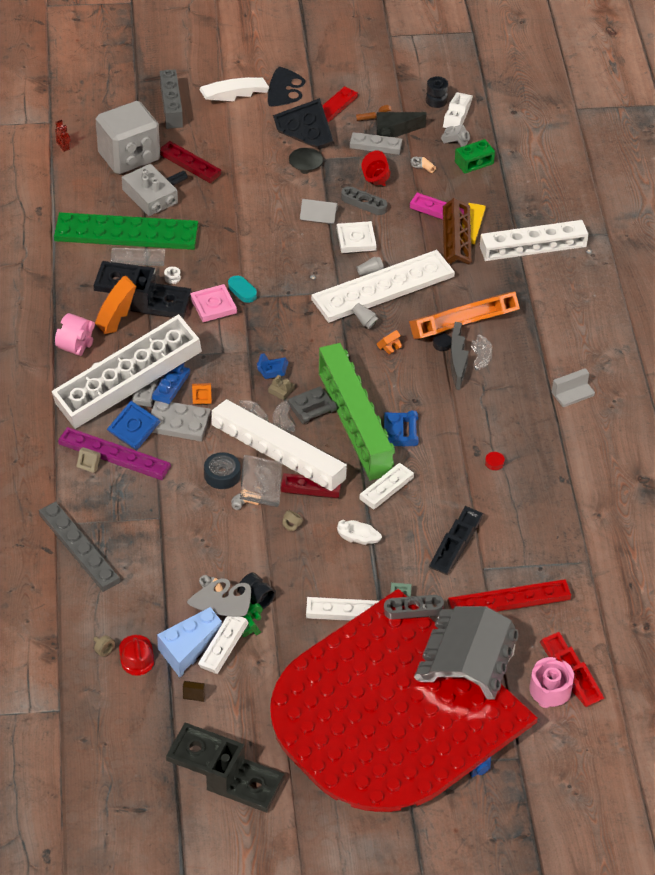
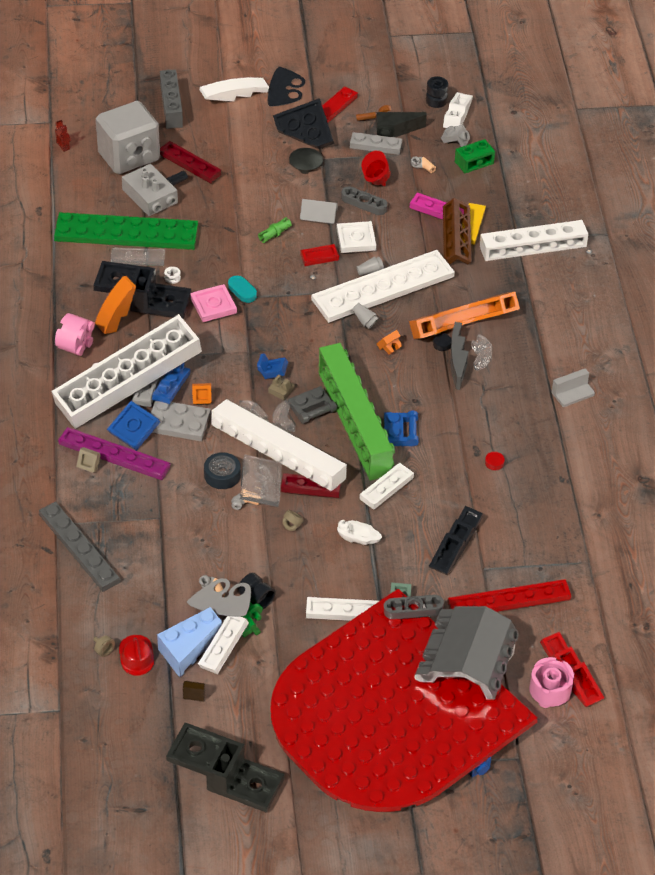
none -> bright green pin [258,217,292,243]
none -> red tile [300,244,339,266]

